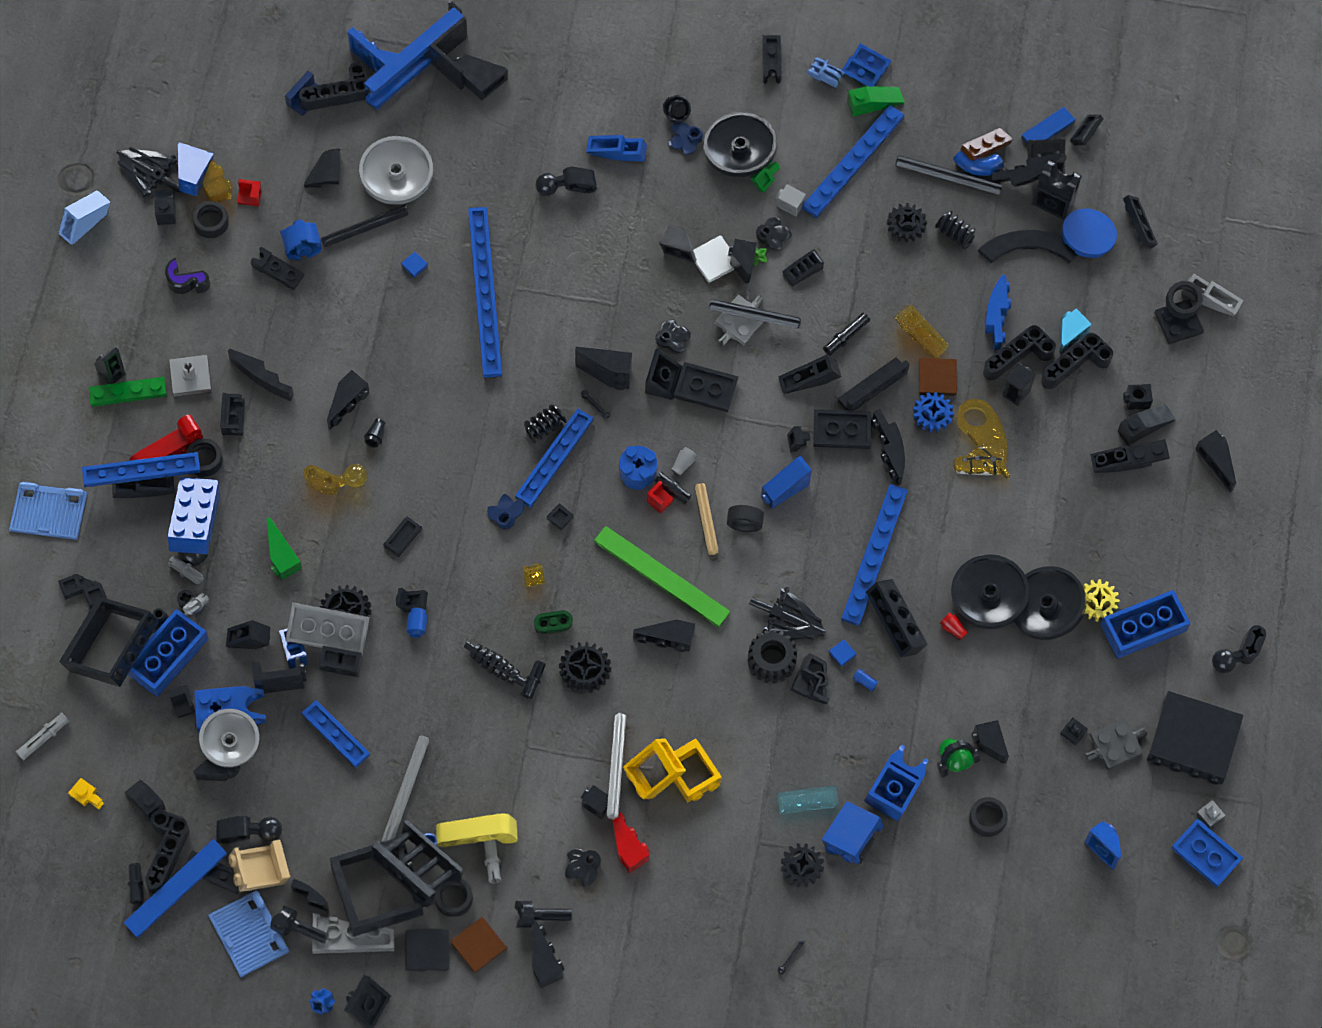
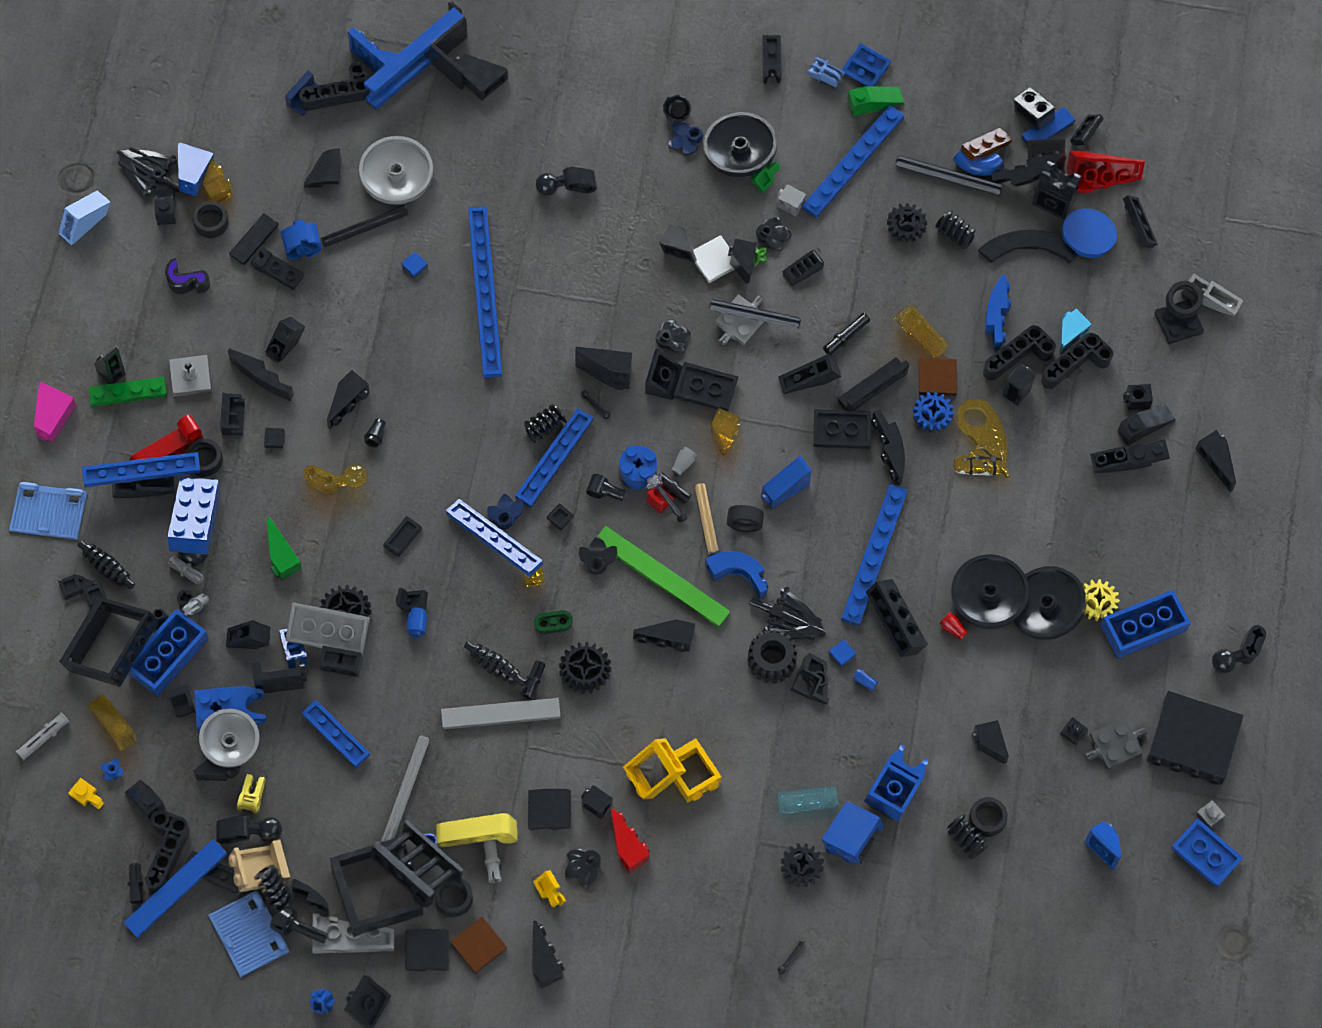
red panel [237,179,262,206] -> none
black piece [514,901,572,928] -> none
blue slope [586,135,647,162] -> none
light grey axle [607,713,626,819] -> none
black tile [787,426,810,452] -> none
cap [937,739,981,777] -> none
none -> dark pink slope [34,382,76,442]
none -> black piece [77,540,135,590]
none -> clear yellow slope [87,694,137,751]
none -> blue plate [101,759,124,781]
none -> black tile [229,213,279,265]
none -> light yellow piece [237,774,265,814]
none -> black piece [254,865,295,910]
none -> black tile [264,428,285,449]
none -> black slope [265,317,305,362]
none -> light grey tile [441,698,561,730]
none -> plate [446,499,543,577]
none -> black slope [528,789,571,831]
none -> yellow plate [533,870,566,907]
none -> black plate [579,536,617,575]
none -> black pin [586,474,626,501]
none -> black piece [647,474,687,522]
none -> blue arch [705,551,769,599]
none -> clear yellow slope [711,408,741,456]
none -> black piece [947,814,988,859]
none -> black brick [1014,88,1055,130]
none -> red wedge [1066,151,1145,193]

